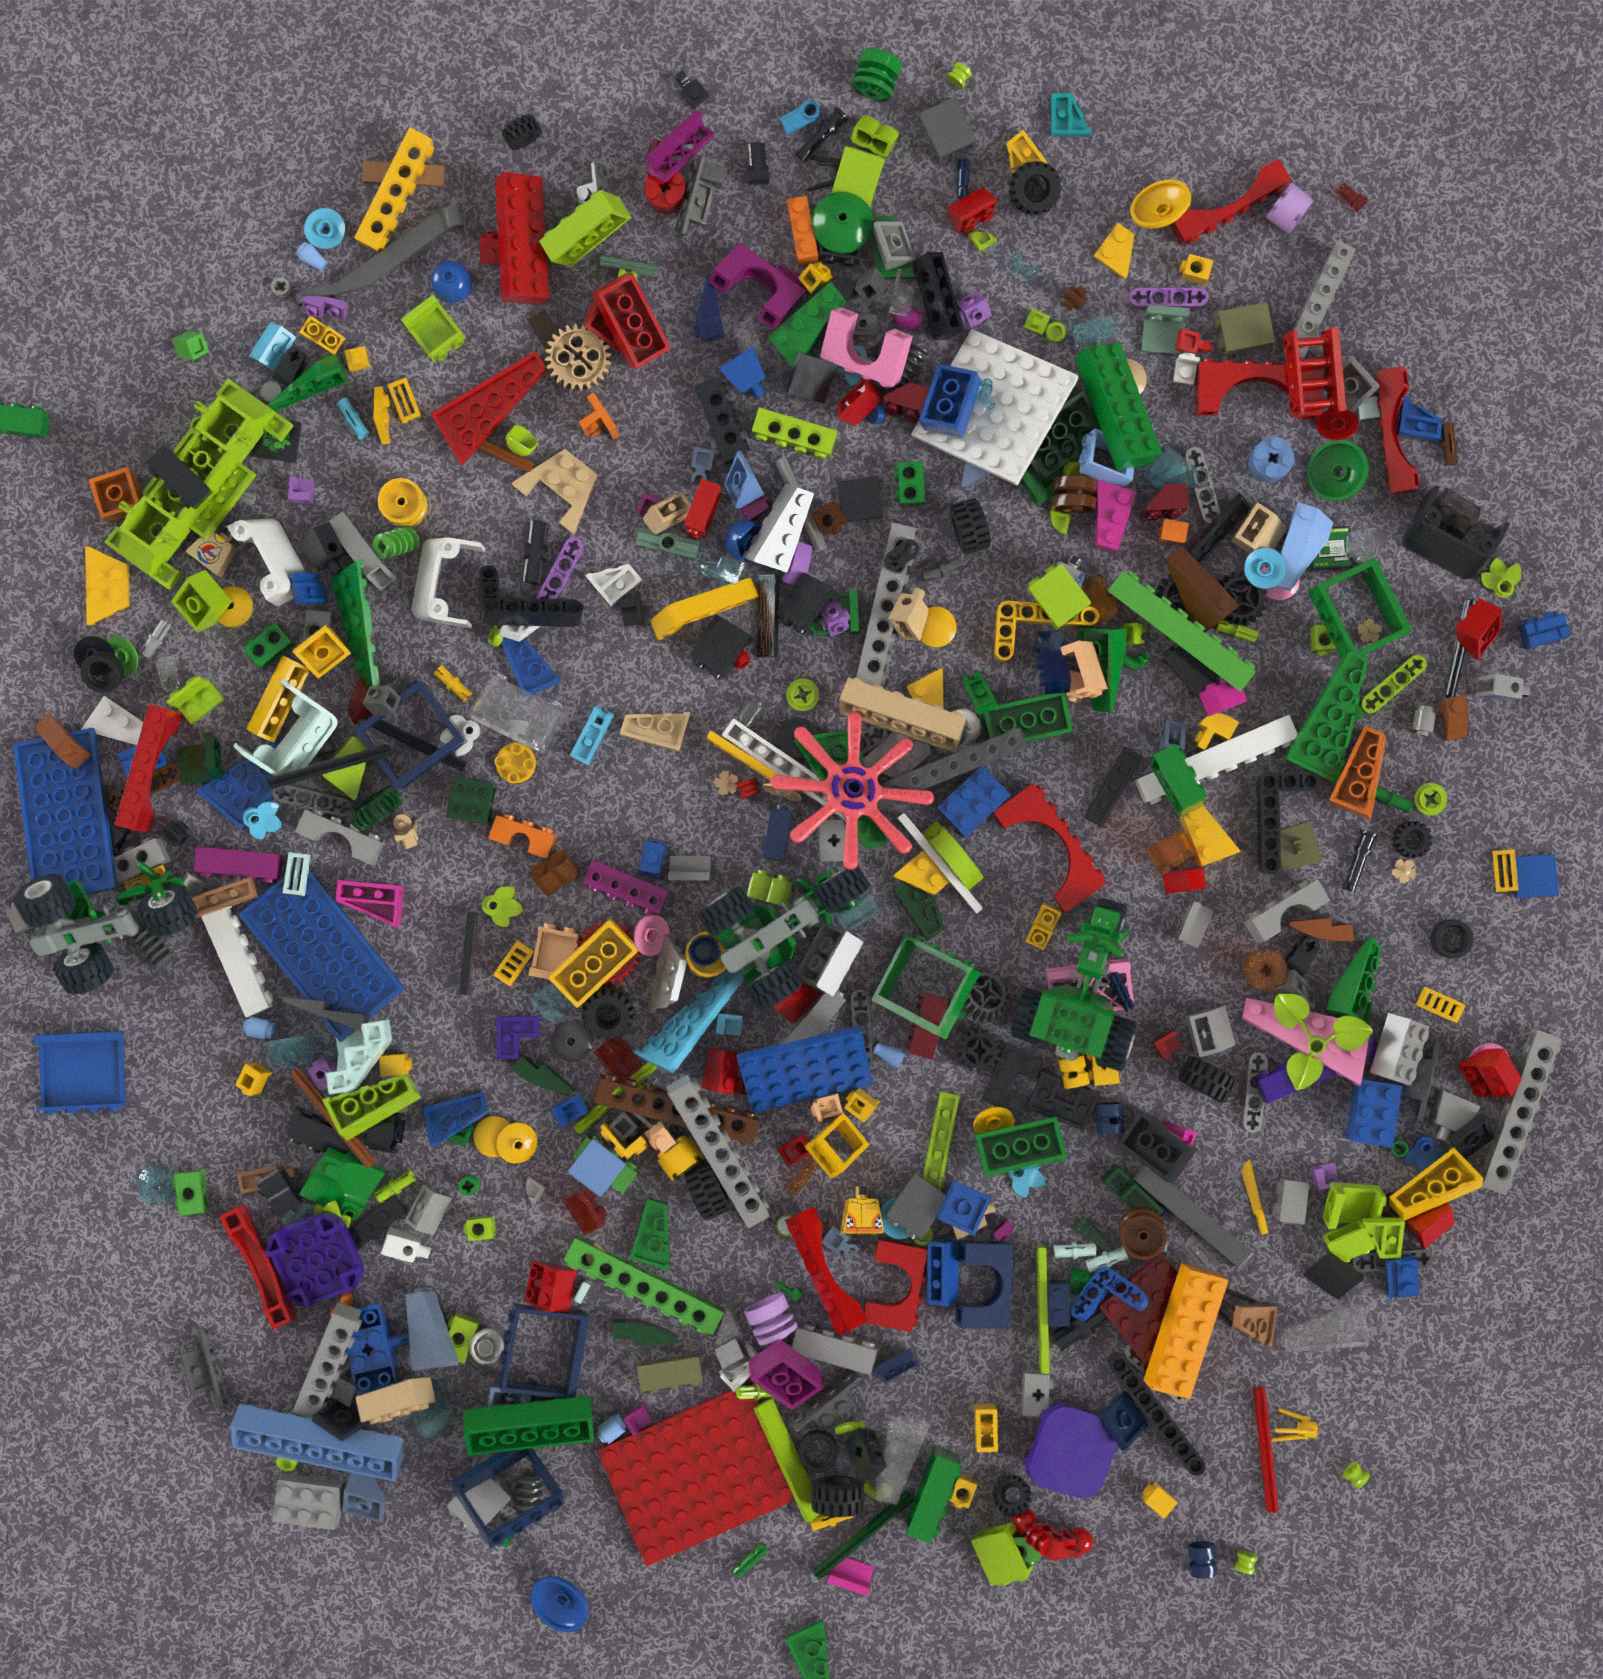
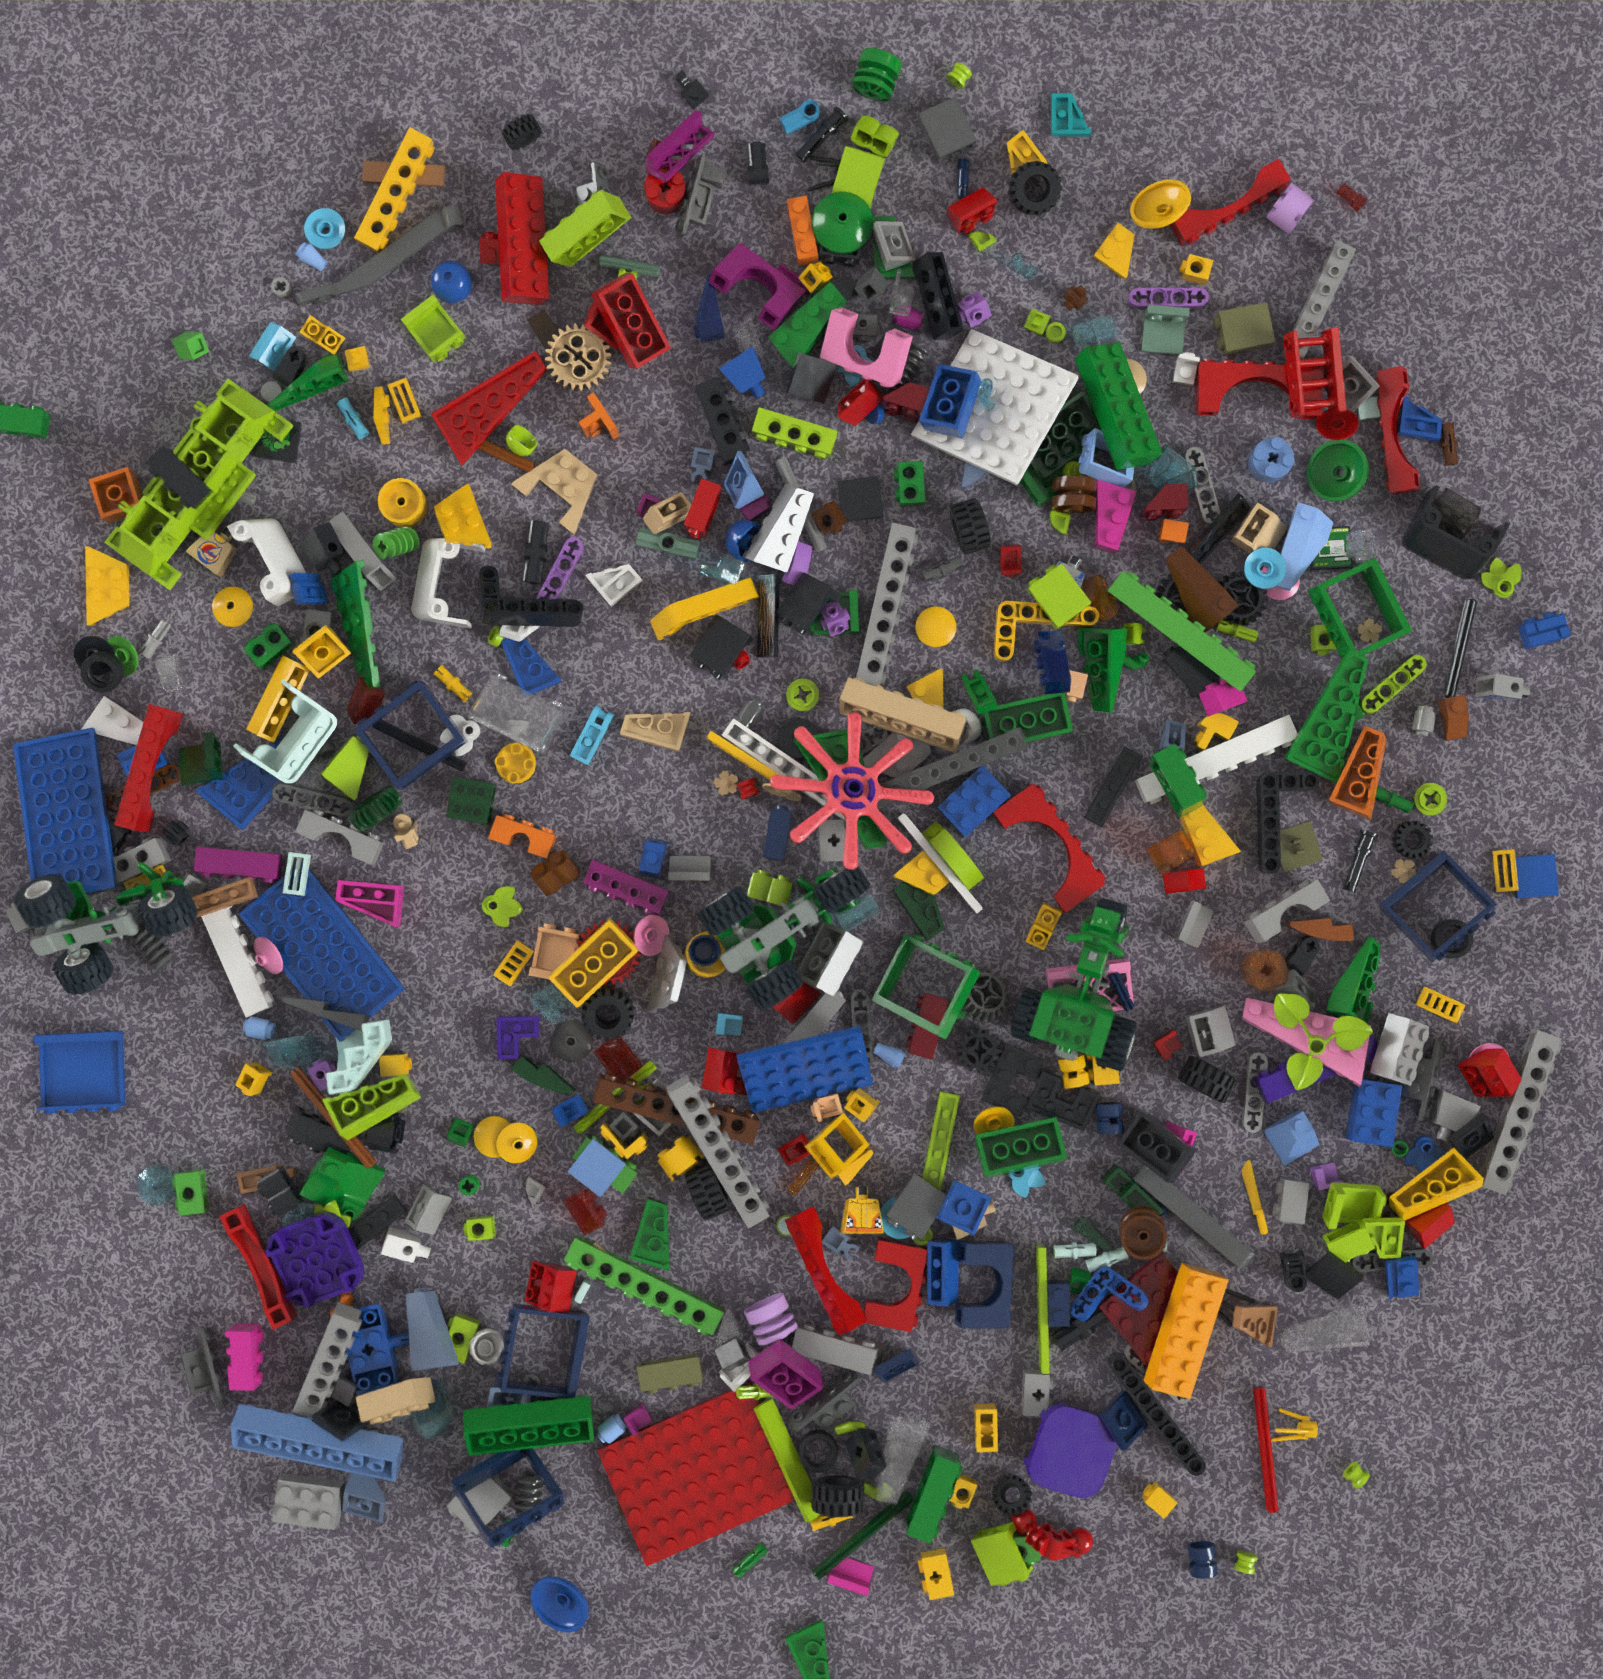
dark orange slope [34,713,92,769] -> none
lime bracket [166,676,225,725] -> none
lime brick [171,570,232,633] -> none
medium azure plate [242,801,282,839] -> none
black axle [267,744,390,789] -> none
lime tile [276,1457,298,1471] -> none
medium lavender panel [288,475,314,504] -> none
medium lavender slope [302,296,347,320] -> none
dark grey brick [362,686,401,715] -> none
lime pin [374,1169,416,1203] -> none
blue wing [423,1091,489,1148] -> none
black tile [459,912,479,995] -> none
dark green slope [612,1319,678,1346] -> none
black panel [619,597,644,626] -> none
medium azure wing [633,969,744,1074] -> none
light nougat brick [644,1121,676,1153] -> none
green hand [775,1281,804,1301] -> none
black beam [884,539,919,572] -> none
tan torso [888,588,929,641] -> none
magenta plate [991,1218,1014,1241] -> none
light nougat panel [1061,641,1108,698] -> none
red plate [1175,328,1212,354] -> none
red slope [1455,598,1502,661] -> none
none -> dark pink wedge [225,1323,264,1391]
none -> bright pink dish [254,936,283,974]
none -> yellow wing [434,484,491,549]
none -> yellow slope [838,1146,873,1186]
none -> yellow brick [918,1548,954,1600]
none -> red bracket [1000,544,1022,577]
none -> medium blue slope [1263,1109,1320,1166]
none -> black piece [1280,1250,1307,1292]
none -> dark blue window [1380,851,1498,963]

